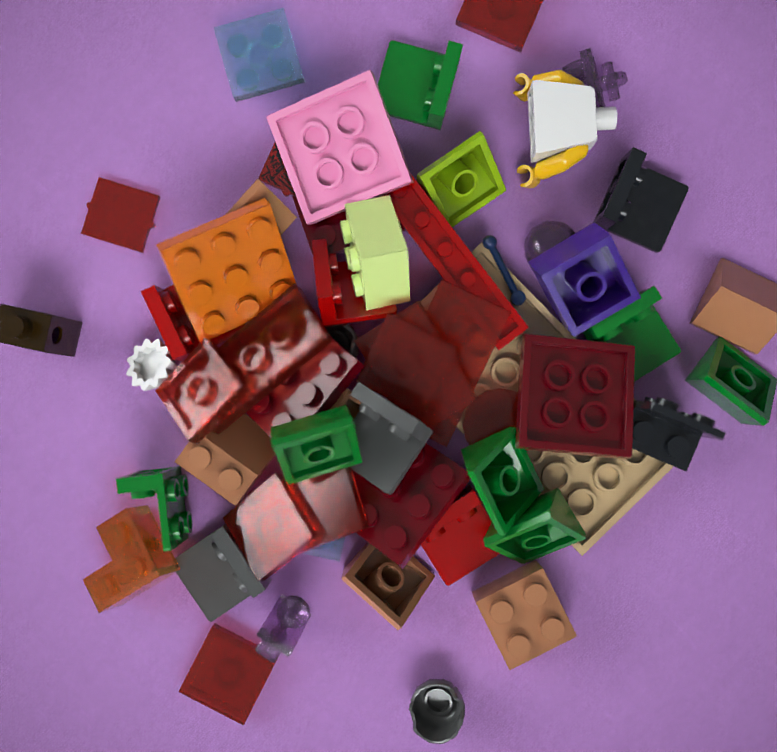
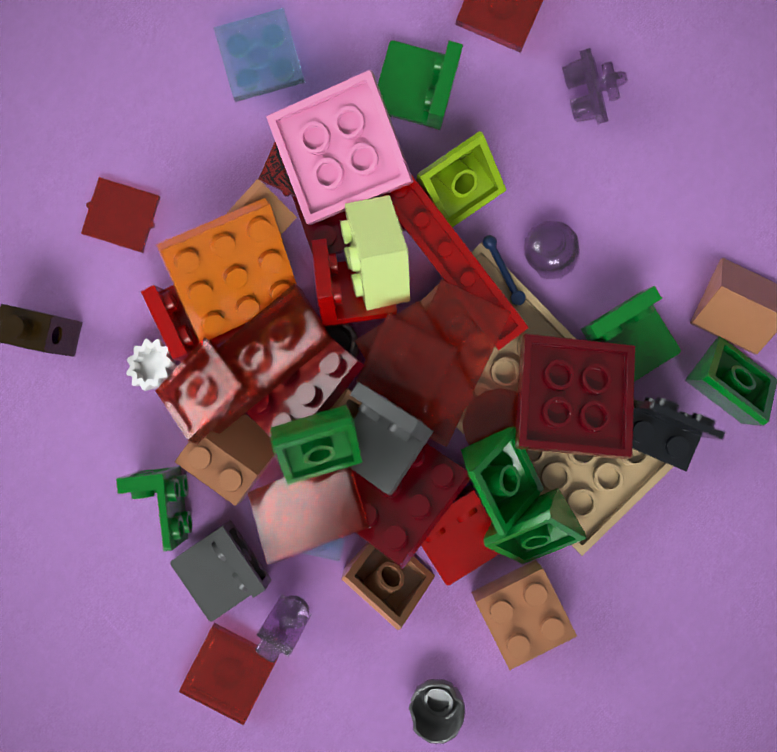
clear orange brick [82,505,181,613] -> none
clear red tile [223,473,320,581] -> none
white torso [513,70,617,189] -> none
dark purple brick [528,222,641,337] -> none
black bracket [594,147,689,253] -> none

